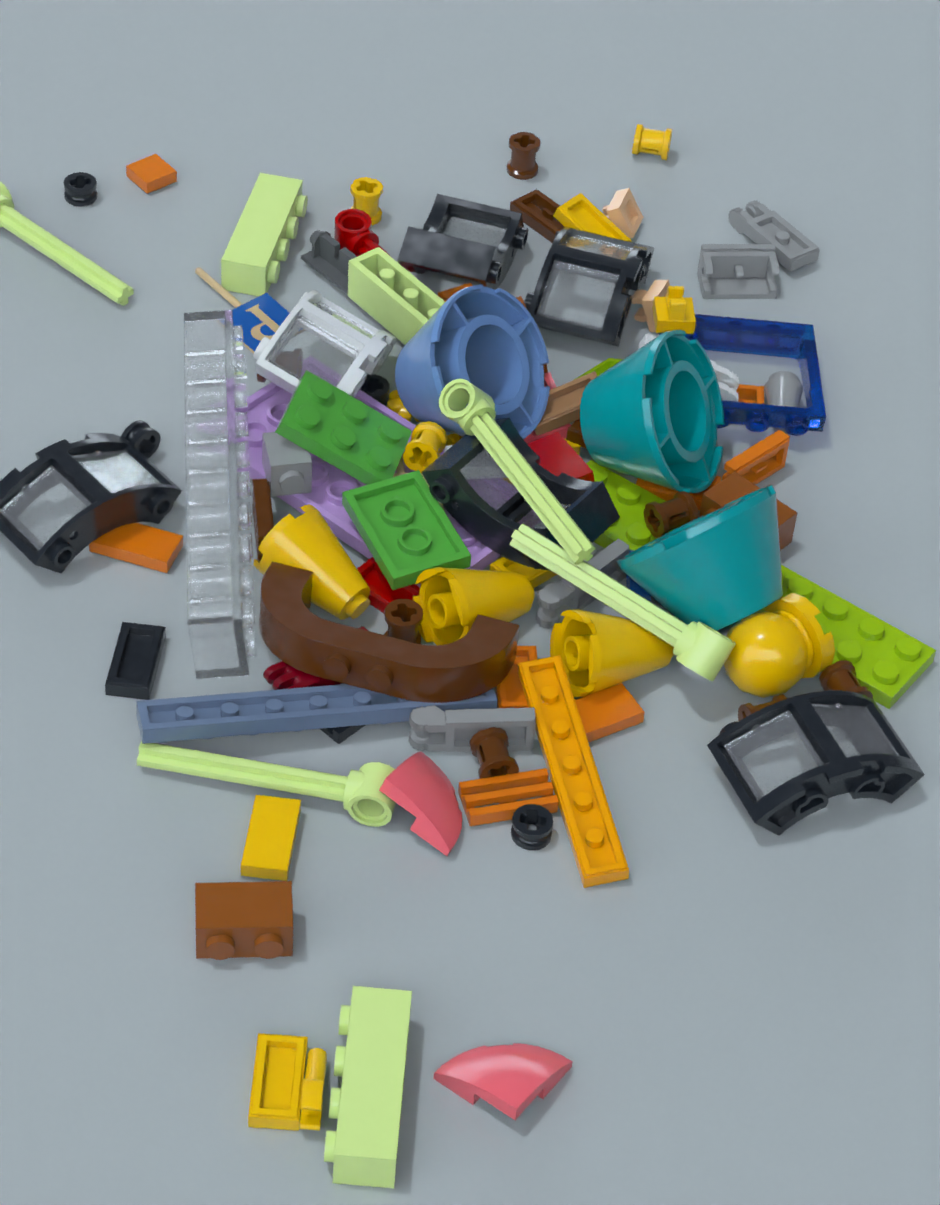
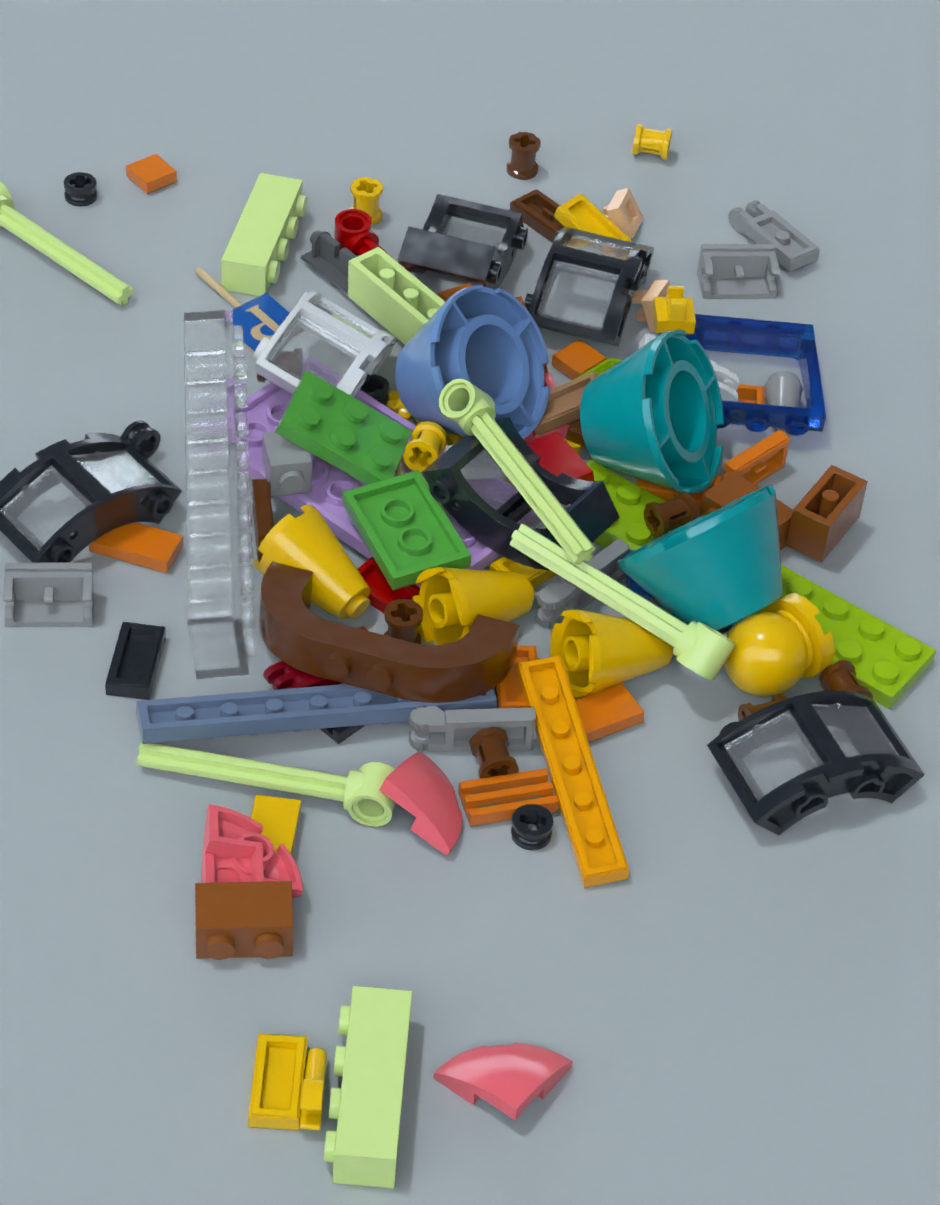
none -> light grey hinge [3,562,94,627]
none -> coral brick [201,804,303,898]
none -> orange tile [552,339,607,380]
none -> dark orange brick [786,465,868,562]

